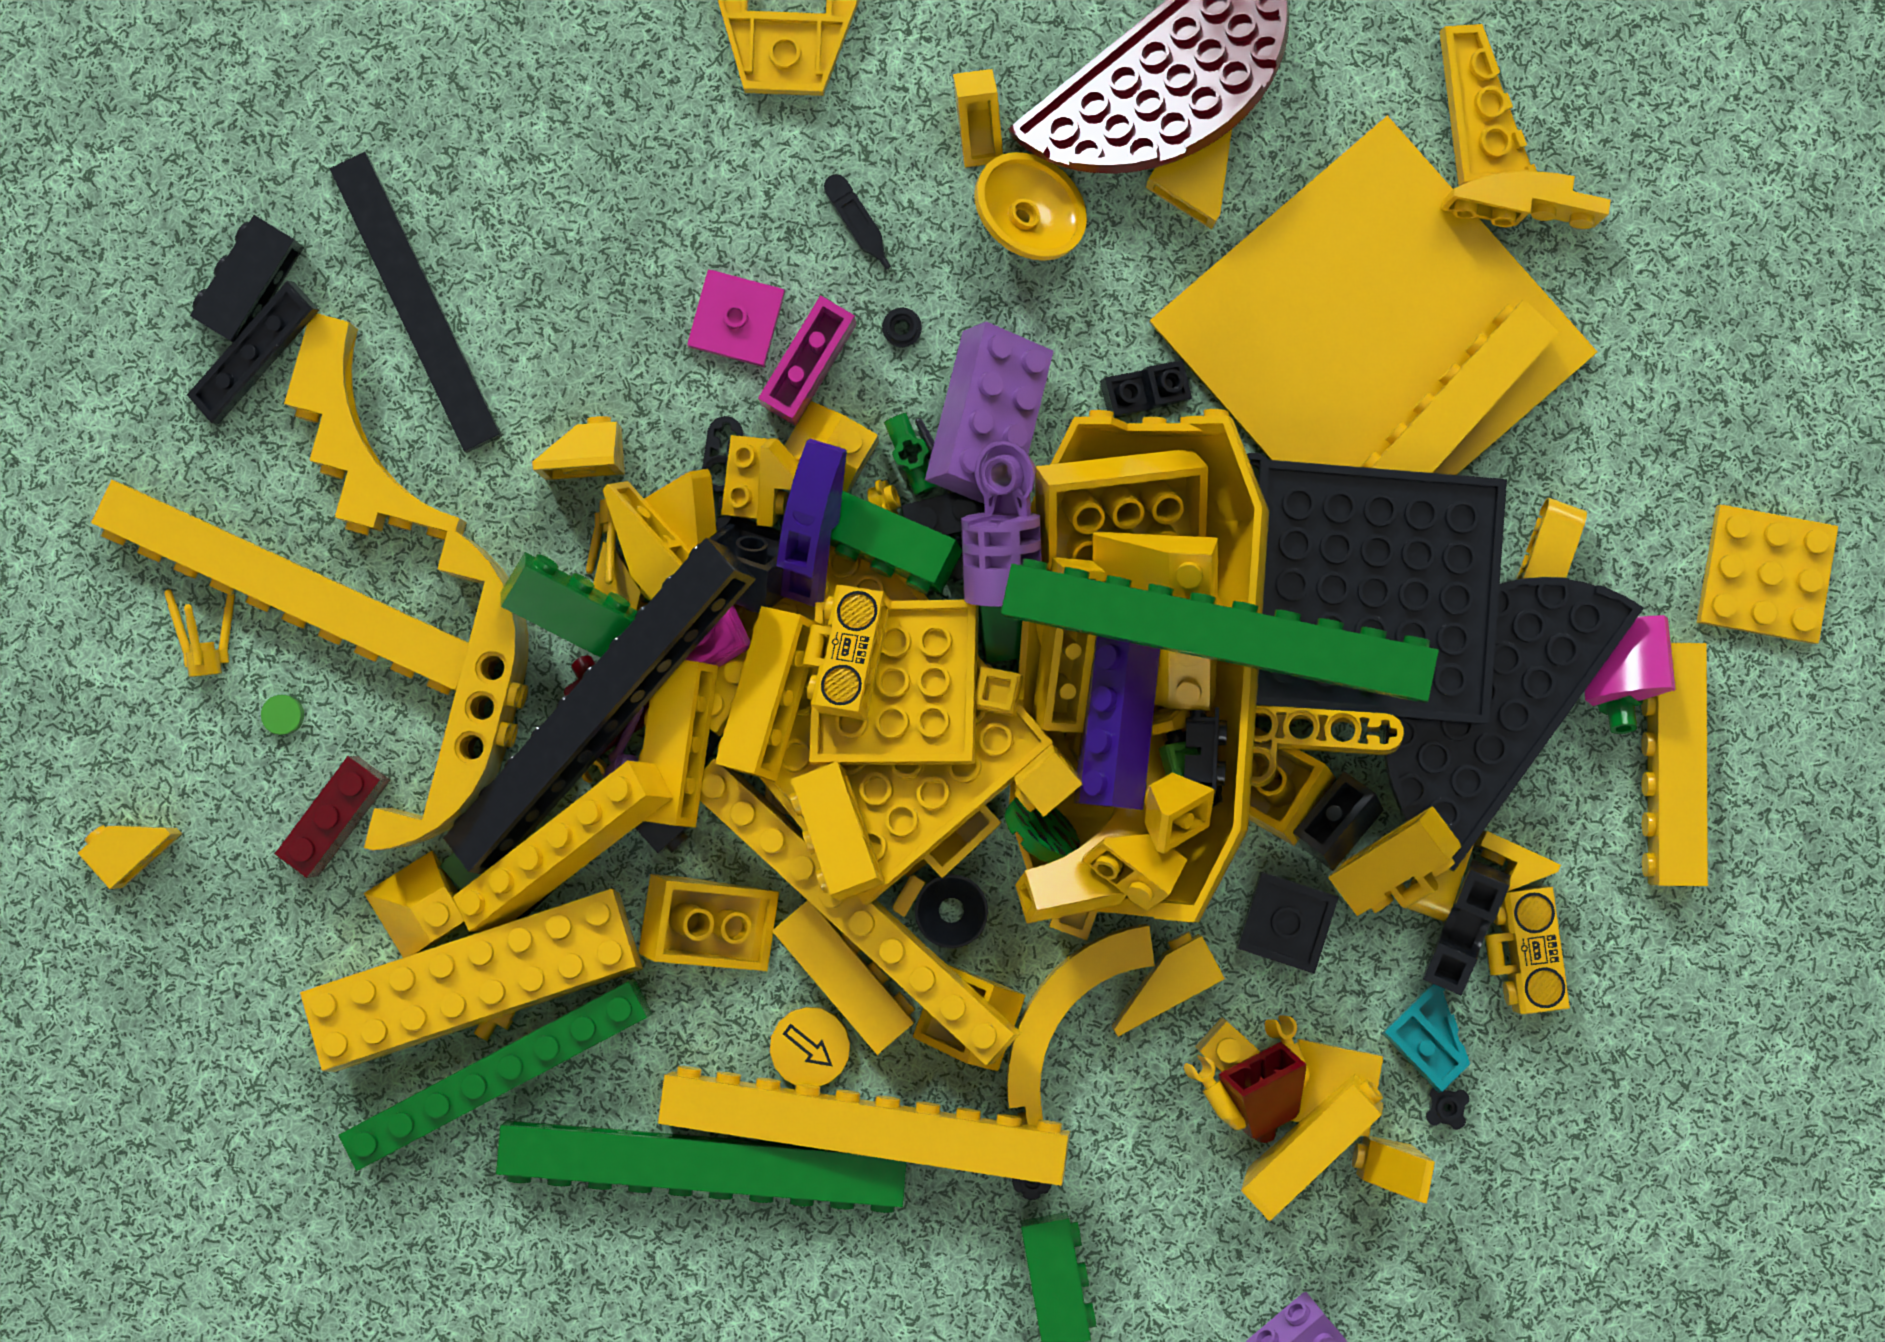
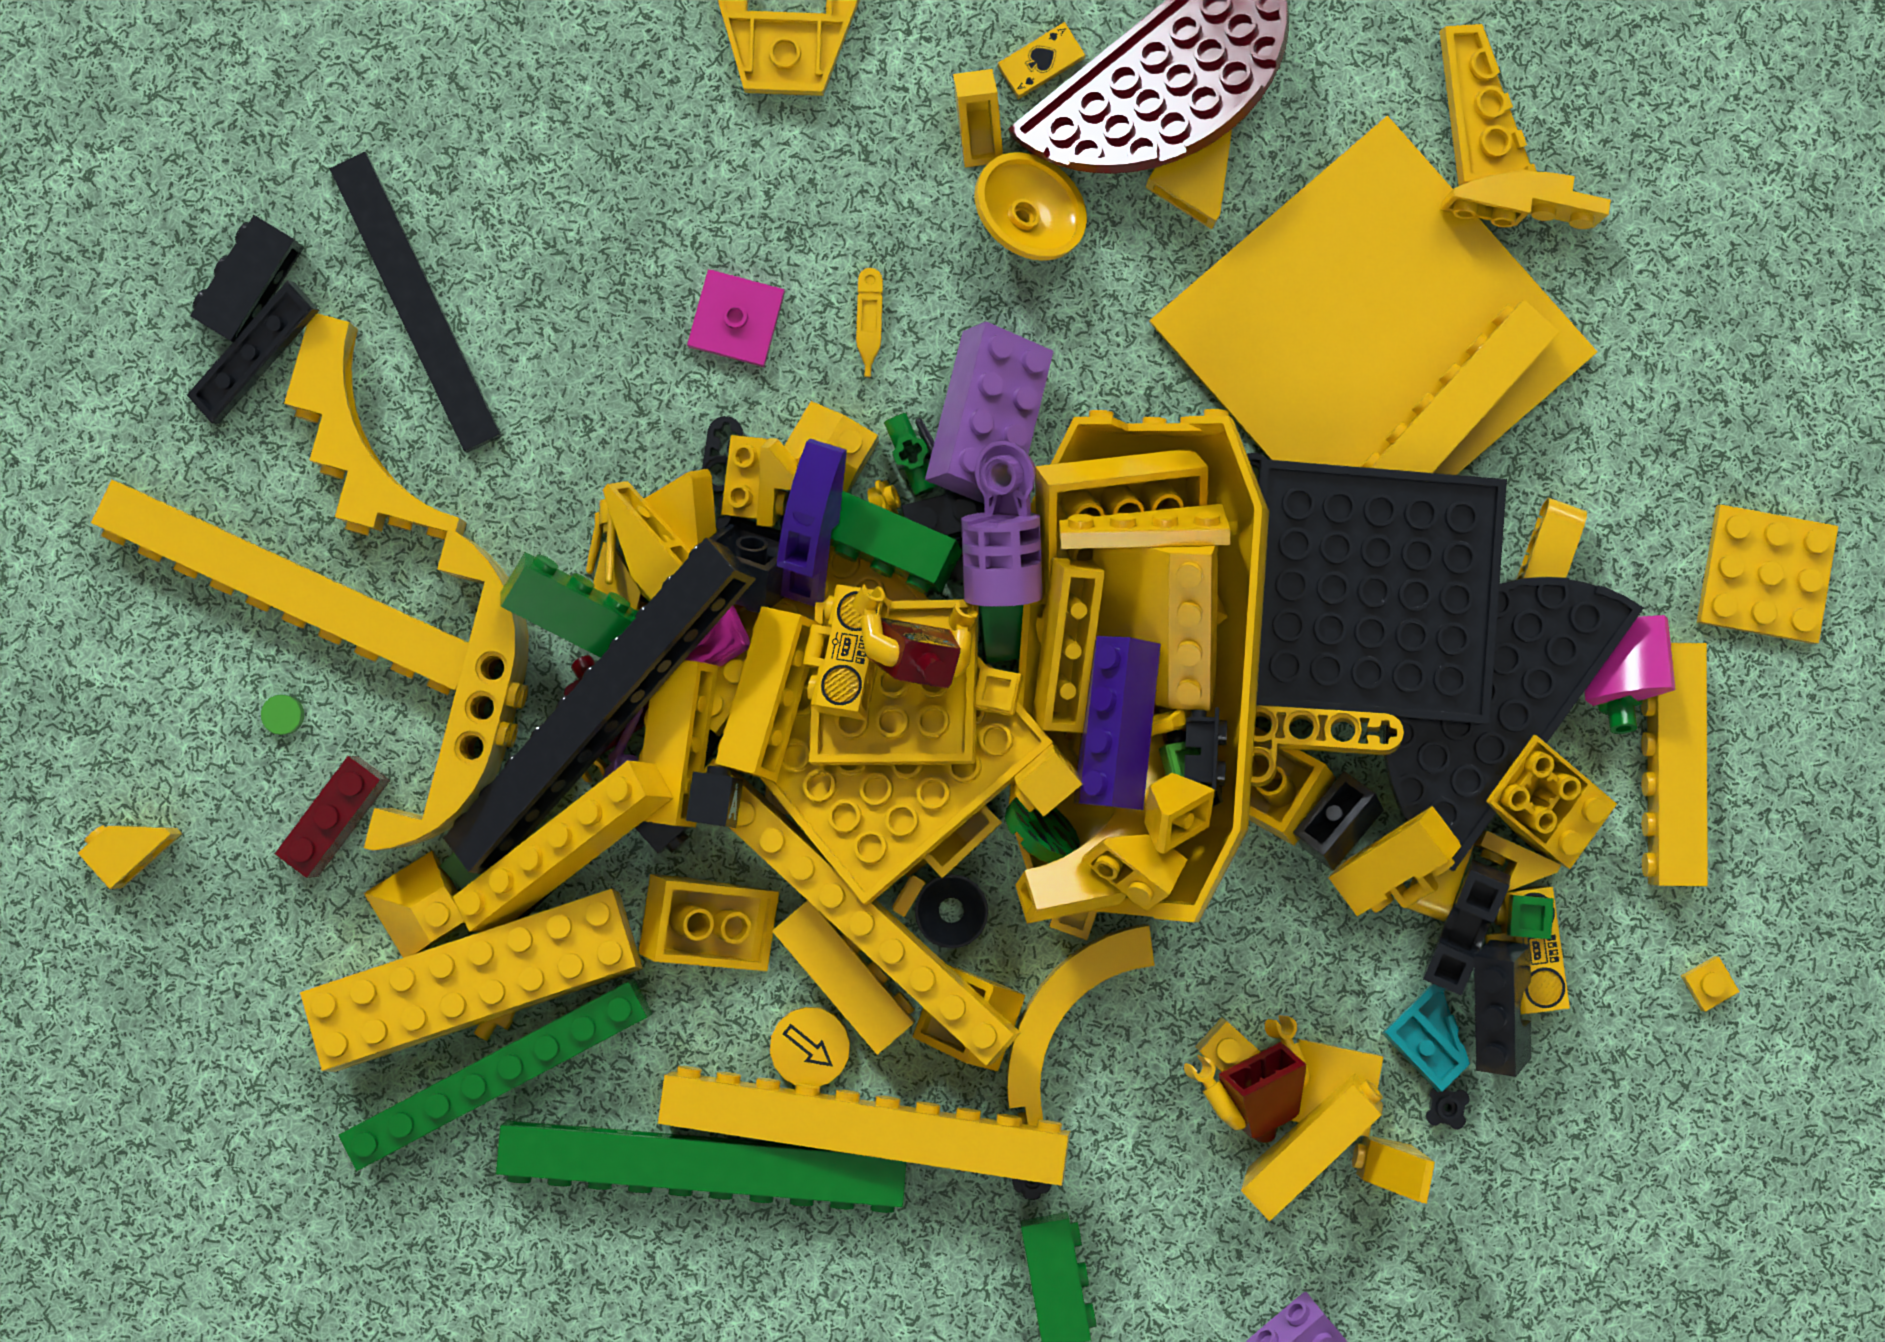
yellow plant [164,589,235,677] -> none
yellow slope [532,416,625,480] -> none
dark pink brick [758,295,857,426] -> none
yellow brick [790,761,885,901] -> none
black piece [824,174,891,270] -> none
black plate [882,307,922,348] -> none
green brick [1001,559,1439,703] -> none
black slope [1100,360,1192,418] -> none
yellow slope [1112,931,1225,1037] -> none
black plate [1236,871,1339,974] -> none
none -> black brick [686,766,743,828]
none -> torso [853,585,979,688]
none -> yellow piece [856,268,883,378]
none -> yellow tile [997,22,1085,100]
none -> yellow wing [1059,503,1230,549]
none -> black arch [1474,940,1532,1077]
none -> yellow slope [1486,735,1617,869]
none -> green tile [1507,895,1554,939]
none -> yellow plate [1681,956,1740,1012]

